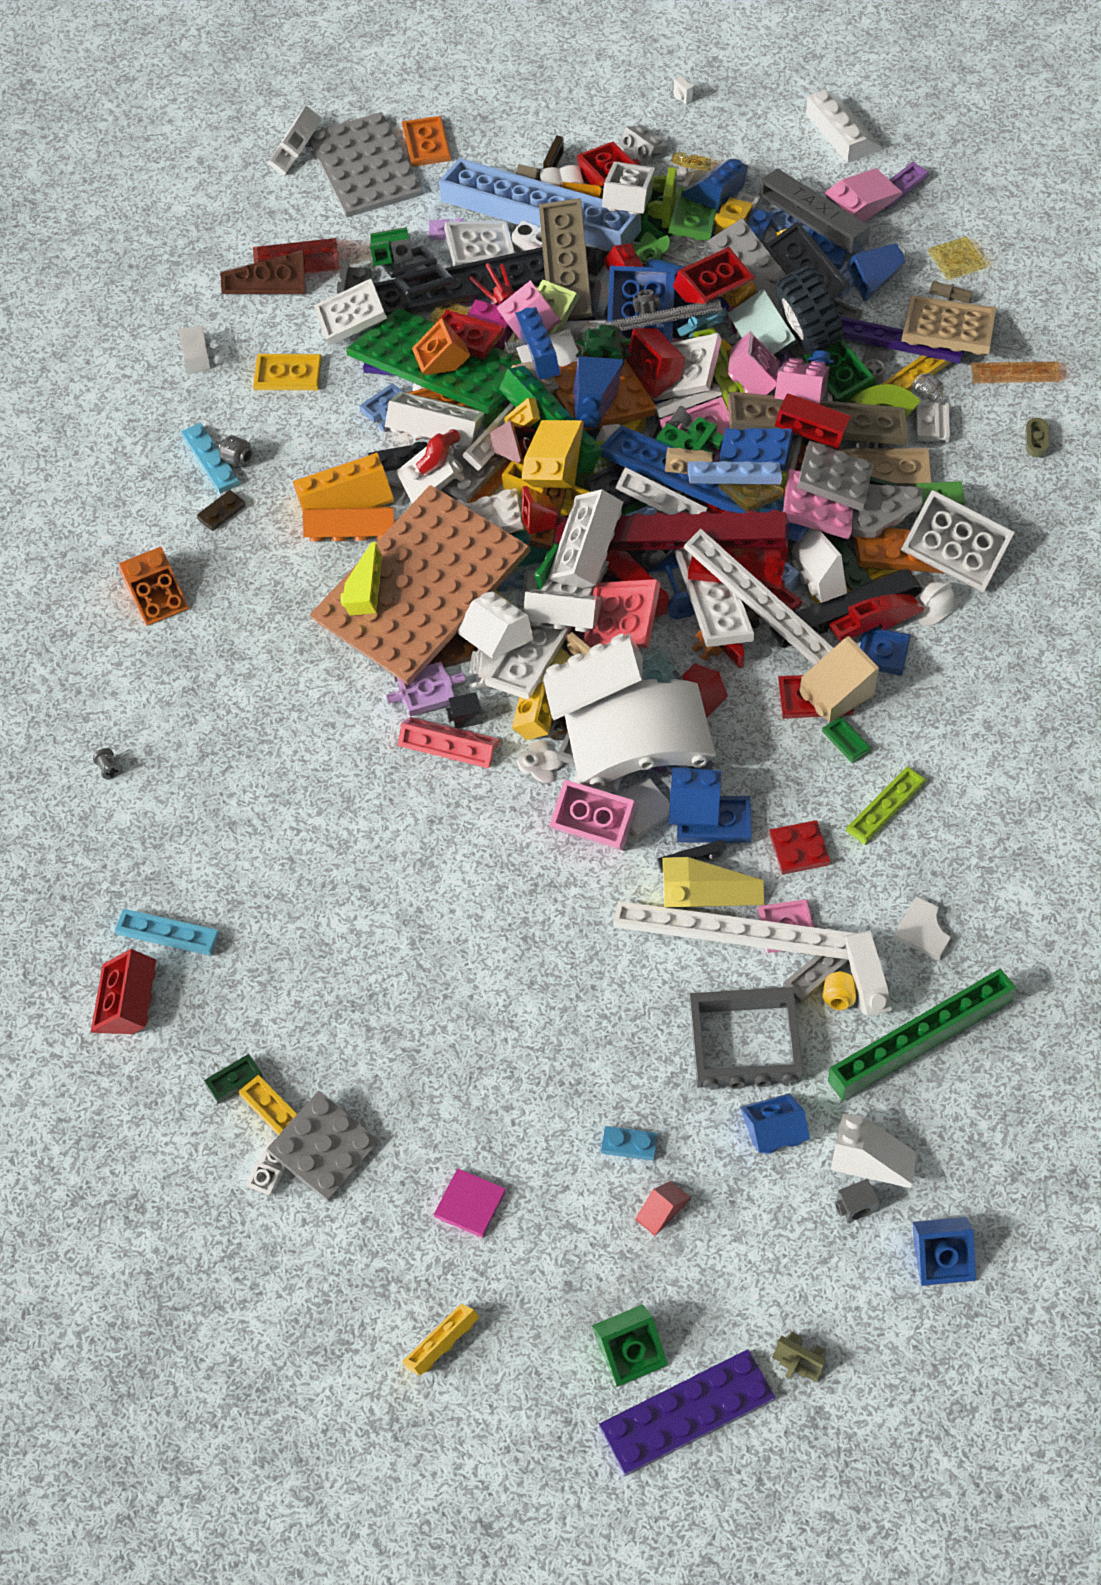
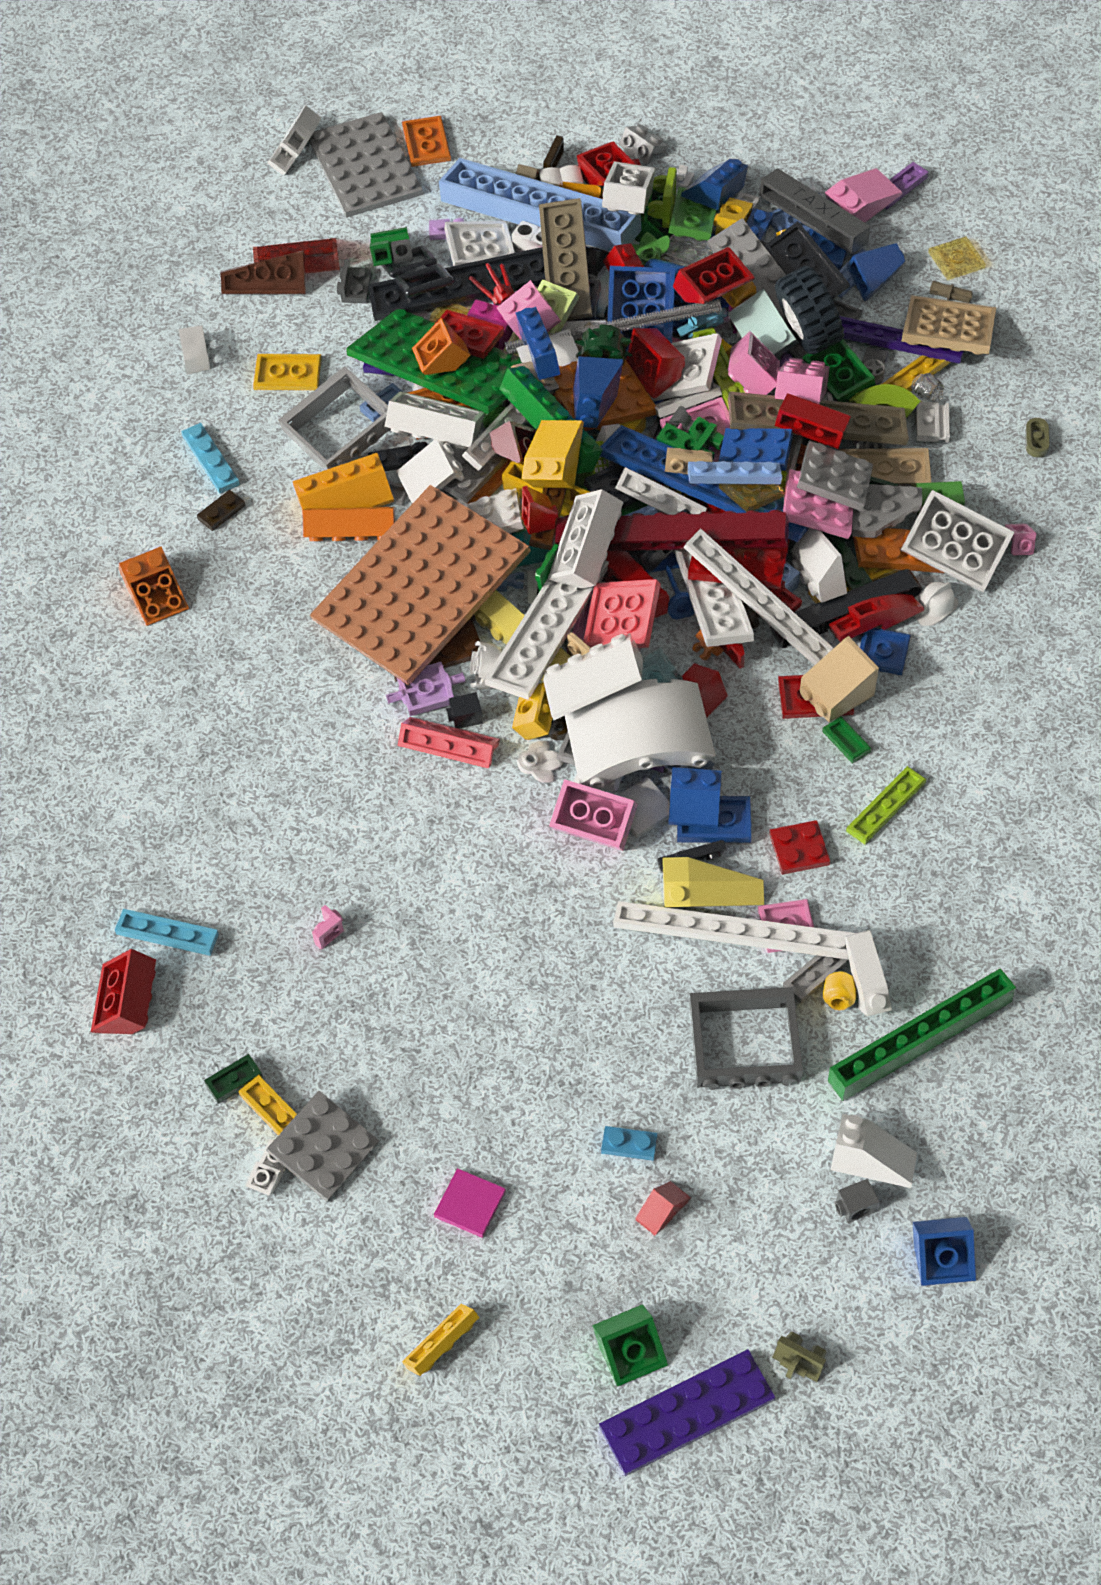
dark grey bush [93,748,122,780] -> none
dark grey head [218,435,253,467] -> none
white plate [314,279,387,346] -> none
neon yellow slope [341,542,382,616] -> none
red arm [403,429,460,480] -> none
white slope [458,591,533,659] -> none
yellow plate [504,398,540,427] -> none
white slope [523,589,603,632] -> none
dark grey gear [633,290,661,317] -> none
clear yellow tile [671,152,712,170] -> none
white plate [673,76,693,104] -> none
blue slope [740,1093,810,1154] -> none
white slope [806,90,882,163] -> none
blue plate [808,350,834,366] -> none
white tile [893,897,951,960] -> none
clear orange tile [971,361,1061,383] -> none
none -> light grey window [278,366,391,470]
none -> bright pink bracket [312,905,344,950]
none -> bright pink bracket [1005,524,1036,555]

